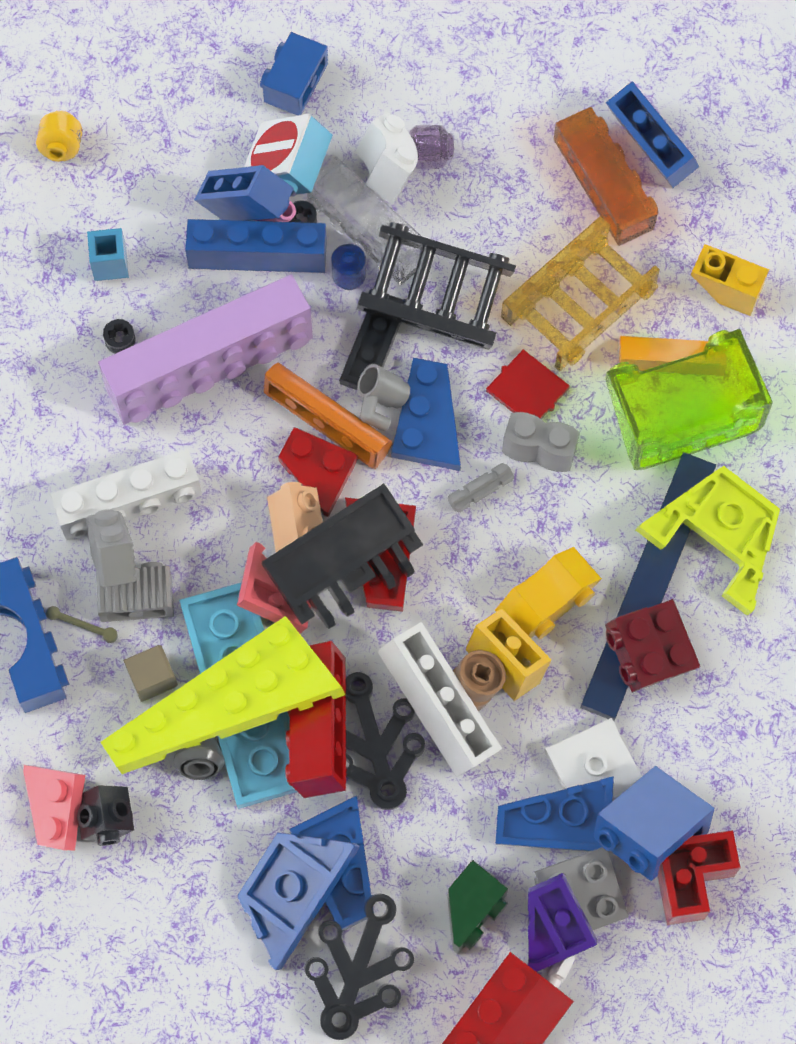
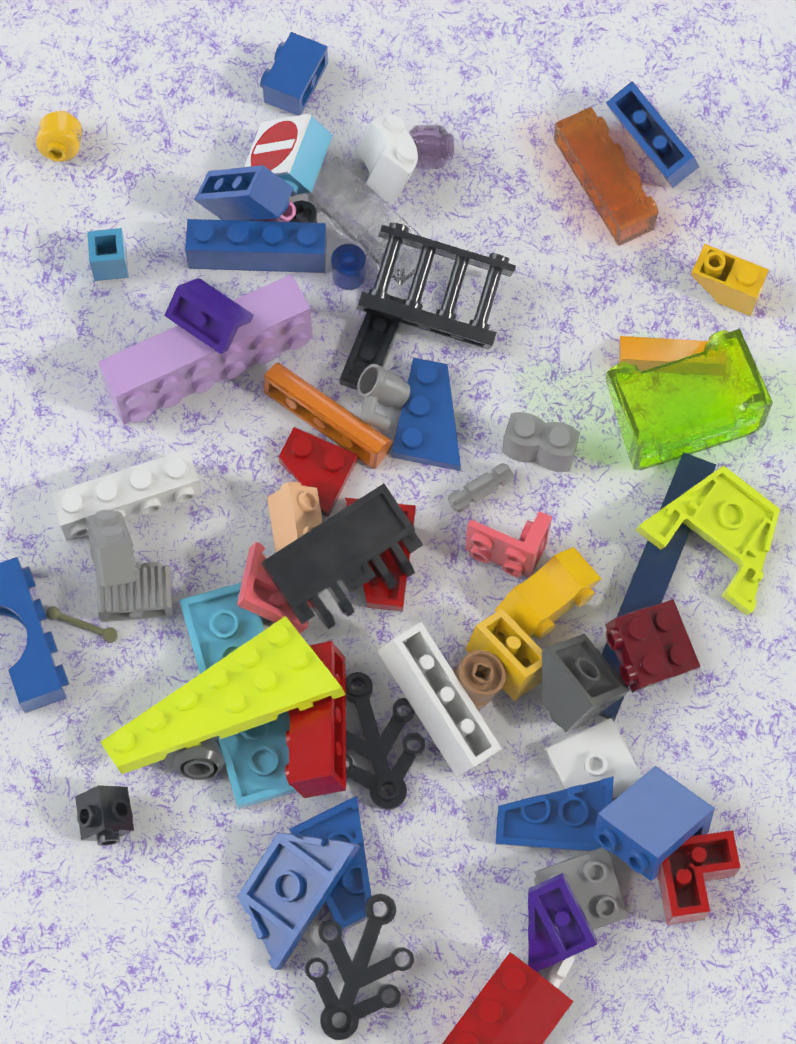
coral wing [23,765,85,851] -> none
black bush [103,319,136,354] -> none
dark tan piece [123,645,178,702] -> none
dark green slope [447,860,508,954] -> none
red piece [486,349,570,419] -> none
clear yellow fence [501,216,660,372] -> none
none -> dark purple panel [164,278,254,354]
none -> coral bracket [465,511,552,578]
none -> dark grey slope [542,633,630,733]

